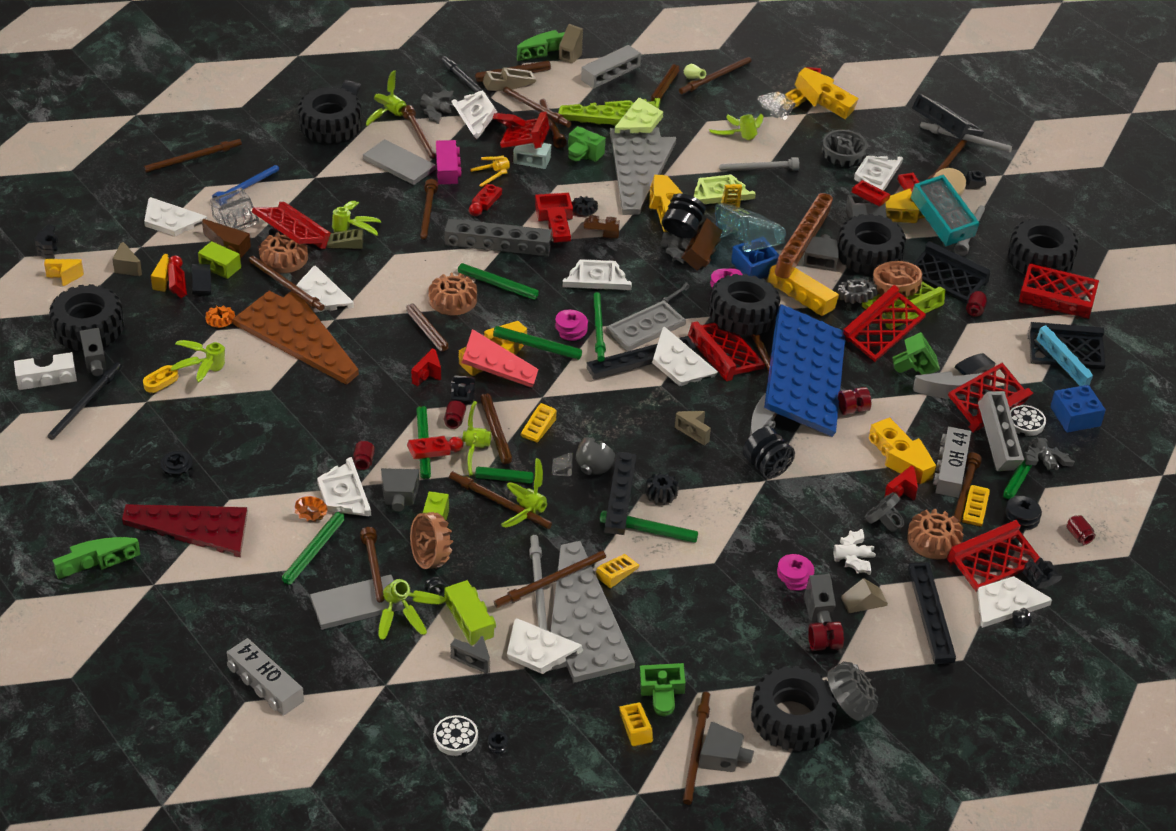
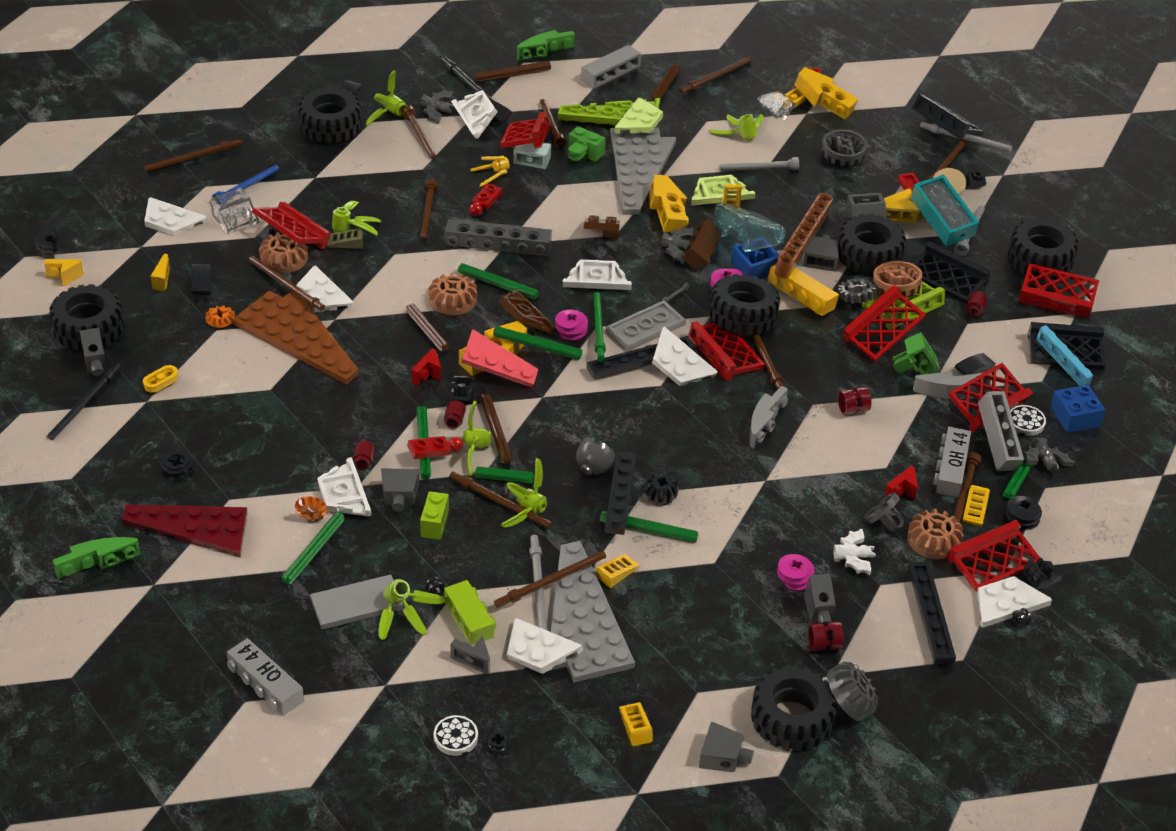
white arch [14,352,77,390] -> none
dark tan slope [112,242,142,276] -> none
red plate [167,255,187,298] -> none
lime plant [171,340,225,383] -> none
lime brick [198,241,241,279] -> none
reddish brown slope [202,219,251,259] -> none
reddish brown piece [360,527,385,603] -> none
light grey tile [363,139,436,185] -> none
nougat gear [410,512,453,569] -> none
dark pink brick [436,140,461,184] -> none
dark tan slope [483,67,536,91] -> none
red plate [493,113,526,128] -> none
reddish brown bar [503,87,571,128] -> none
yellow slope [521,403,557,443] -> none
red plate [535,192,573,242] -> none
clear slope [552,453,573,476] -> none
dark tan slope [559,24,583,64] -> none
black gear [572,196,598,216] -> none
bright green brick [640,663,685,717] -> none
black wheel [662,193,706,239] -> none
dark tan slope [675,411,711,446] -> none
reddish brown bar [683,692,711,805] -> none
yellowish green cone [684,64,706,80] -> none
black wheel [742,426,795,479] -> none
blue plate [764,304,845,437] -> none
dark tan slope [841,578,888,613] -> none
red plate [852,180,890,207] -> none
white wing [854,156,903,191] -> none
yellow brick [869,417,936,484] -> none
dark red brick [1066,515,1096,545] -> none
none -> reddish brown wing [499,289,557,335]

